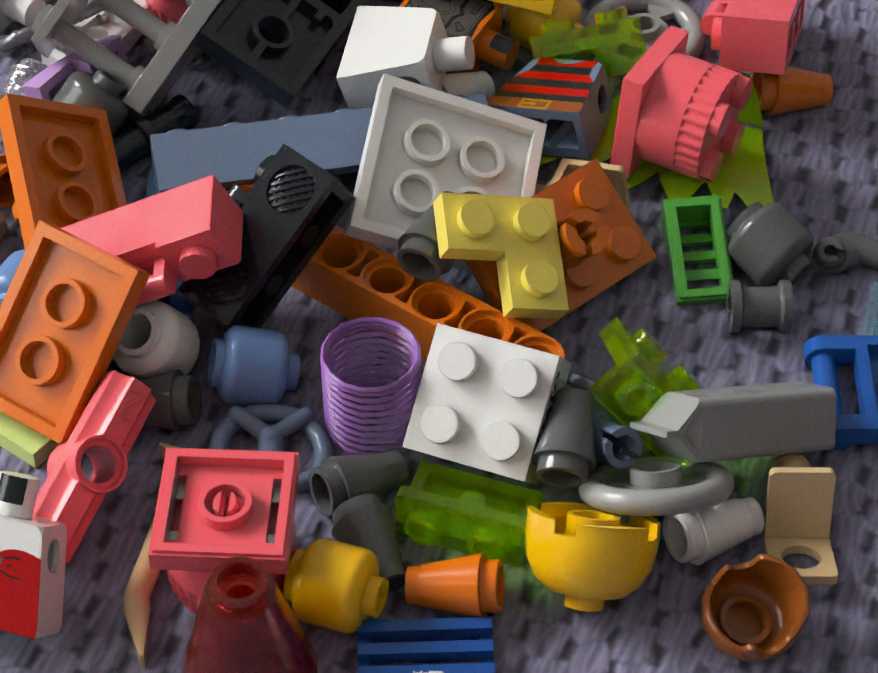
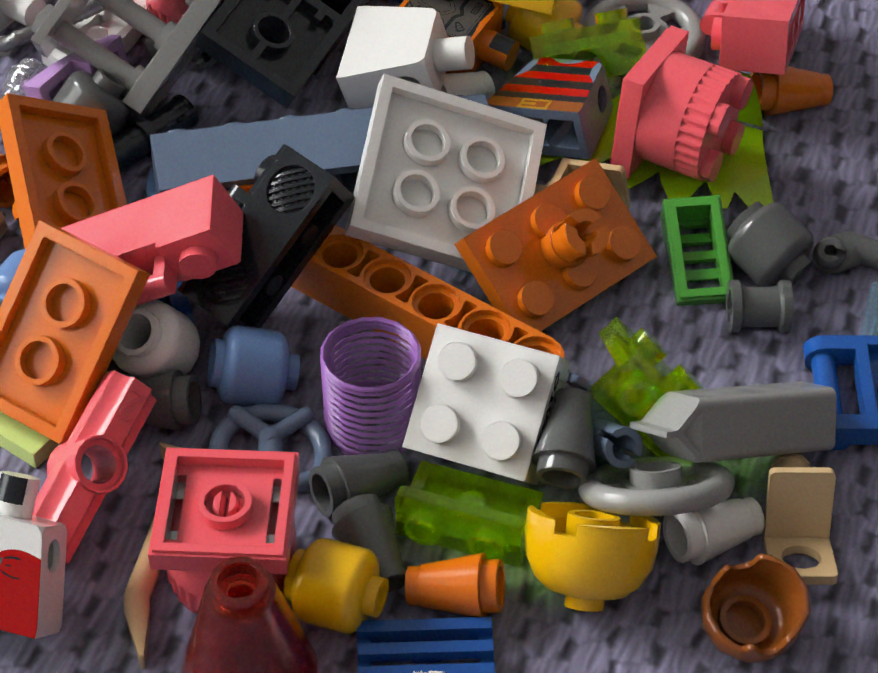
dark grey cone [397,191,454,281] -> none
light yellow plate [433,192,569,319] -> none

